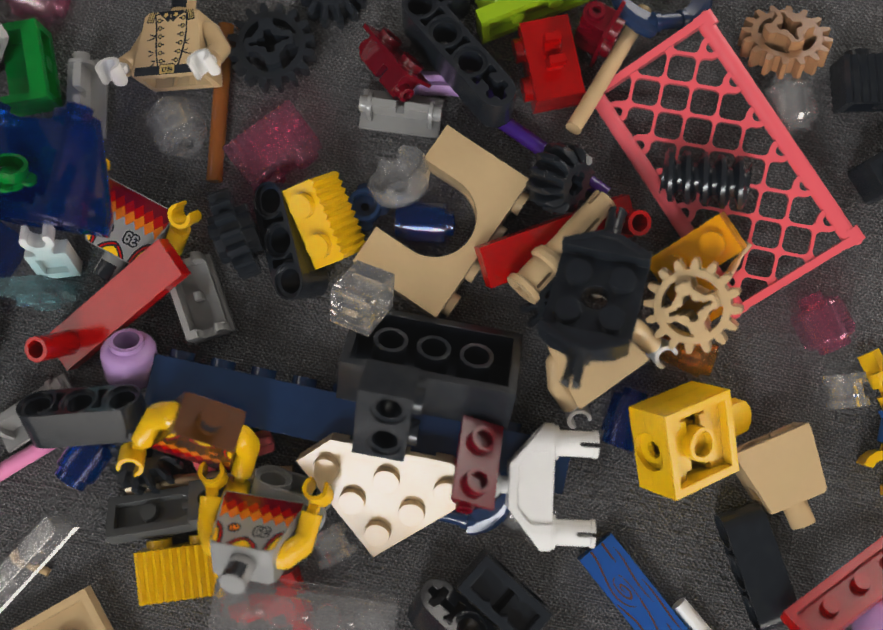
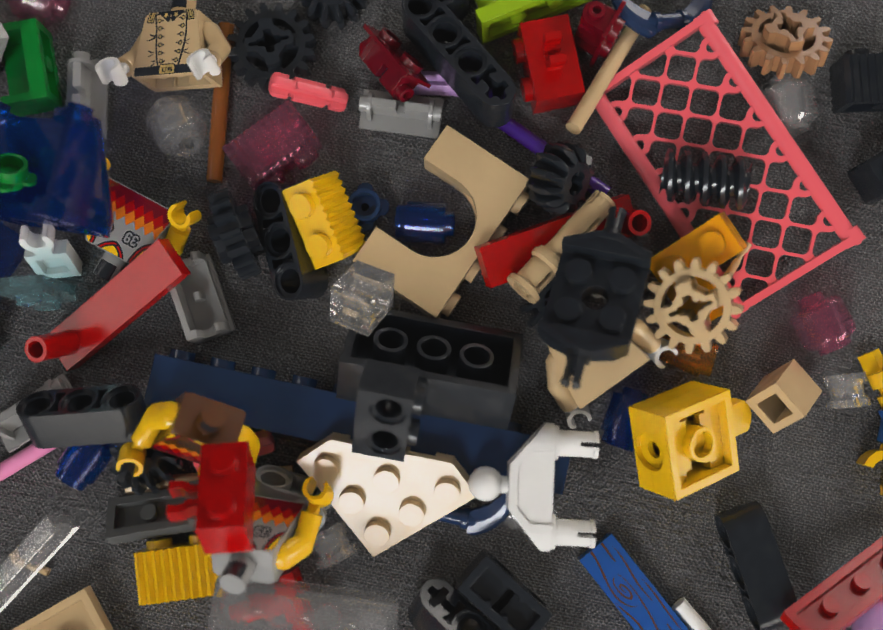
lavender head [100,328,158,390] -> none
clear hair [367,145,430,209] -> none
dark red hinge [450,415,504,514] -> none
tan torso [735,422,827,530] -> none
none -> red brick [166,441,255,555]
none -> coral axle [268,72,349,112]
none -> tan brick [745,359,822,434]

